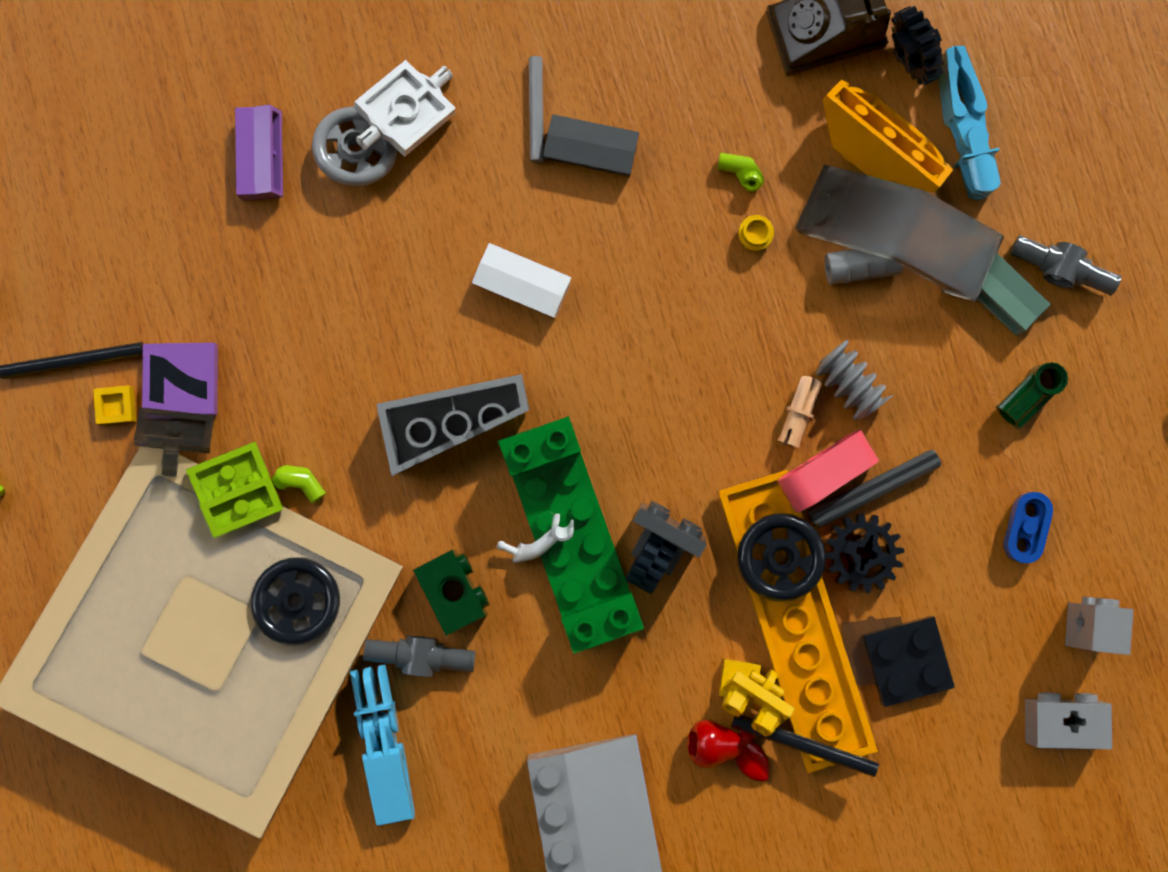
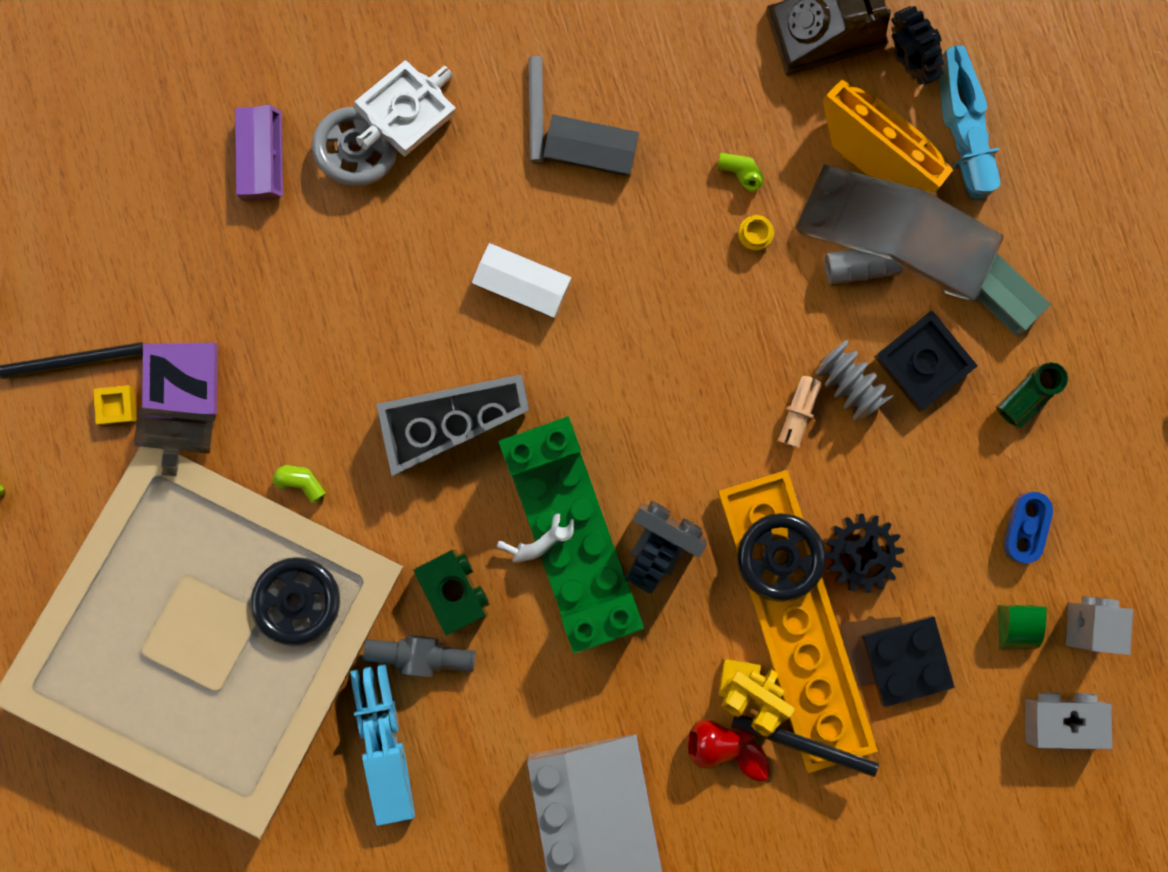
lime slope [185,441,283,538] -> none
coral beam [777,429,879,513] -> none
dark grey axle [808,450,941,528] -> none
dark grey pin [1010,235,1122,296] -> none
none -> black plate [874,310,978,412]
none -> green brick [998,605,1047,649]

